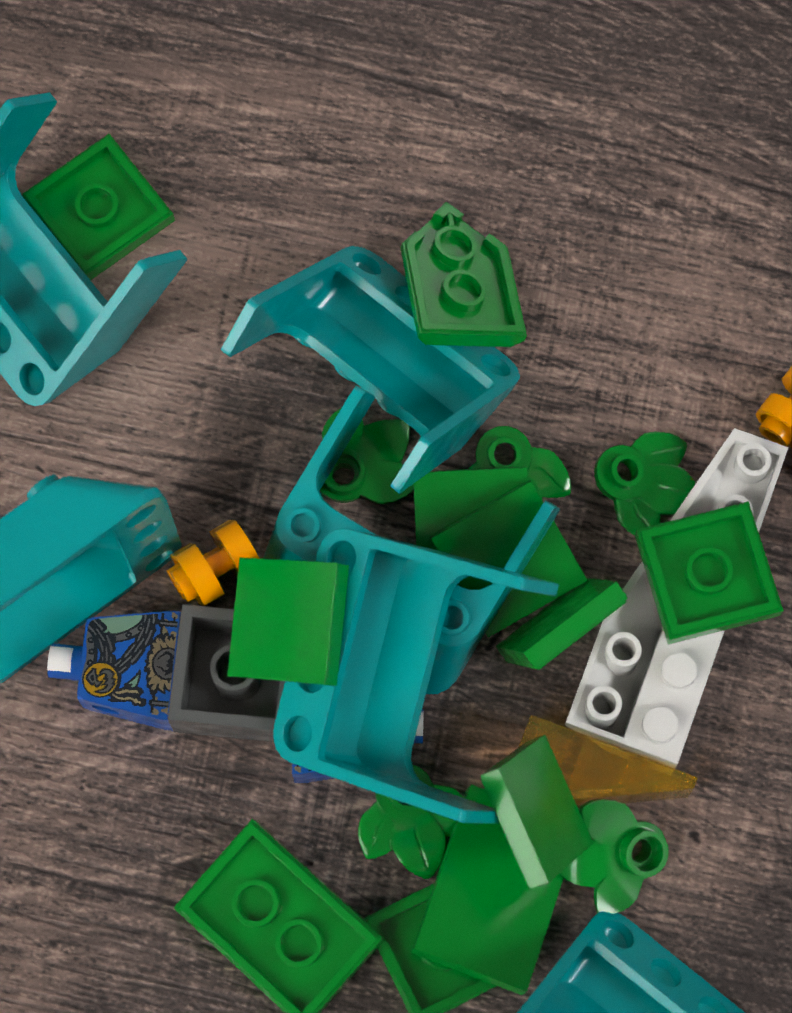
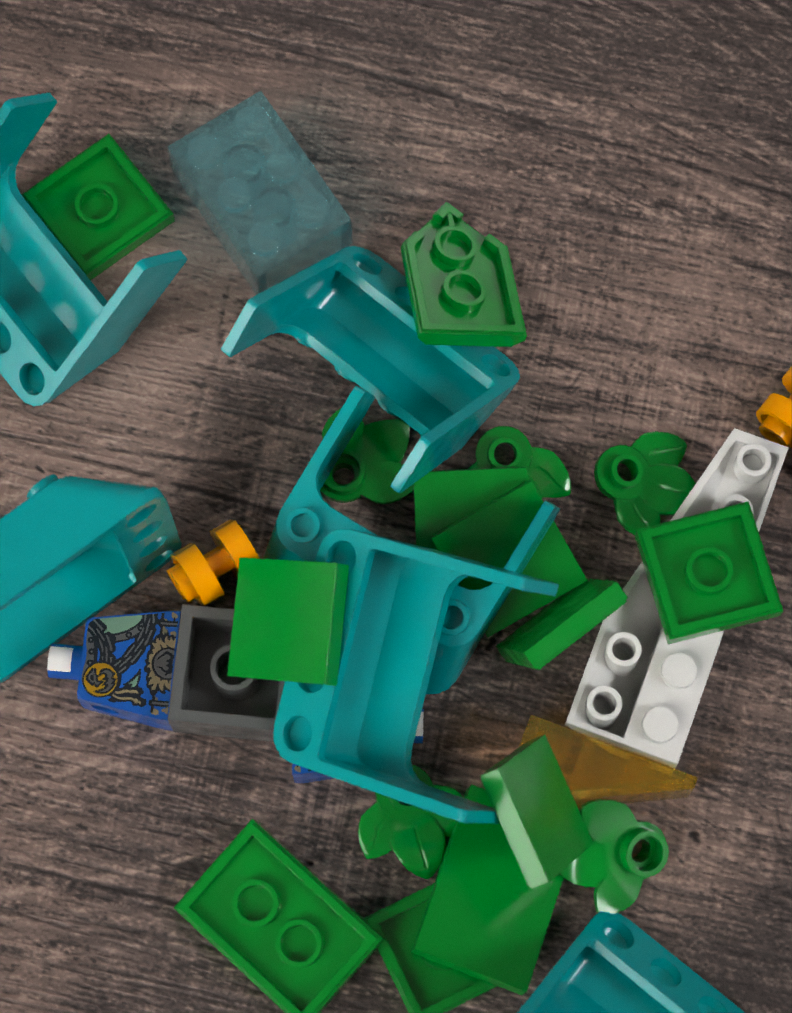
none -> clear light blue brick [167,91,353,295]

